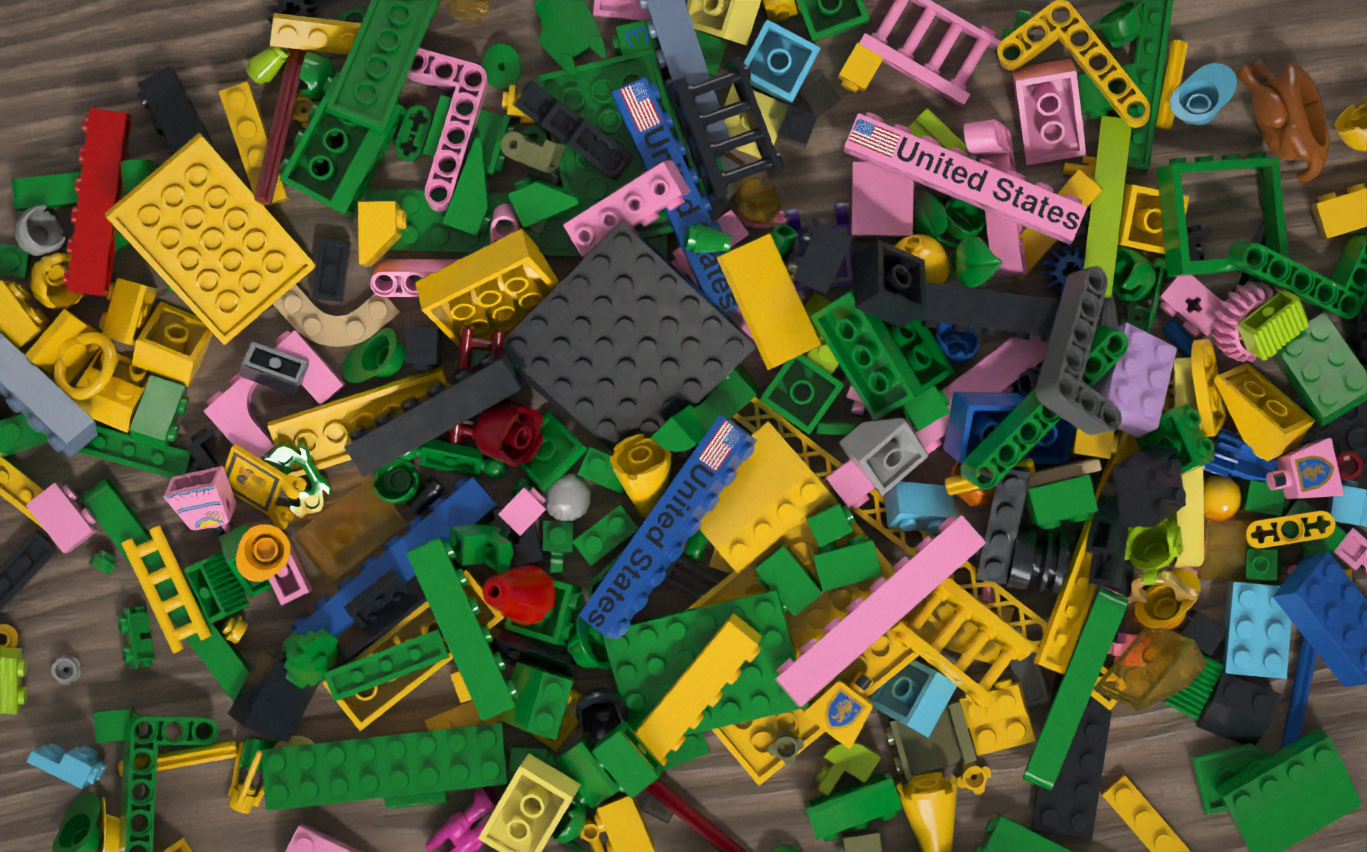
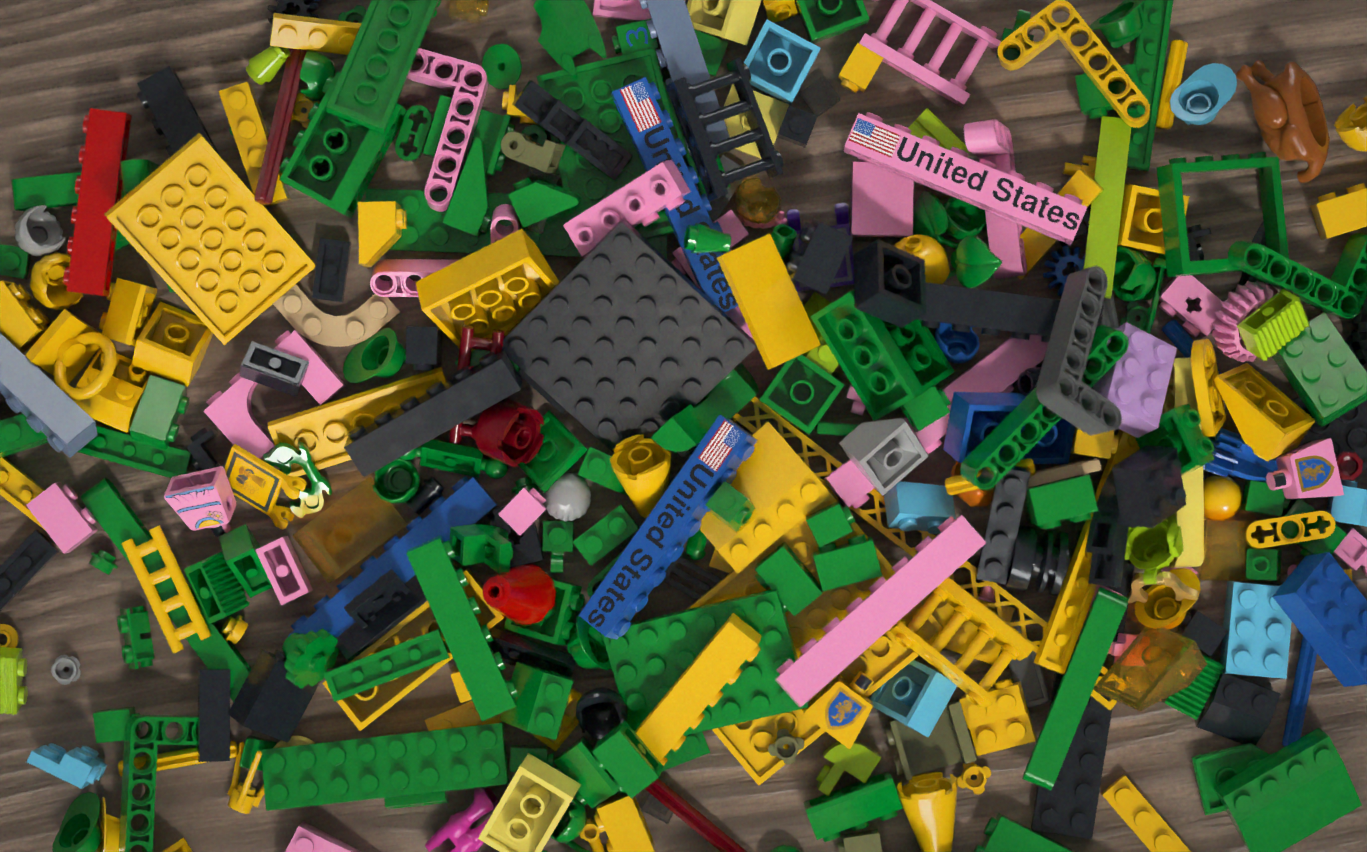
light orange piece [236,524,291,582] -> none
bright pink slope [1011,58,1086,165] -> none
none -> black tile [198,669,230,762]
none -> green brick [706,481,755,532]

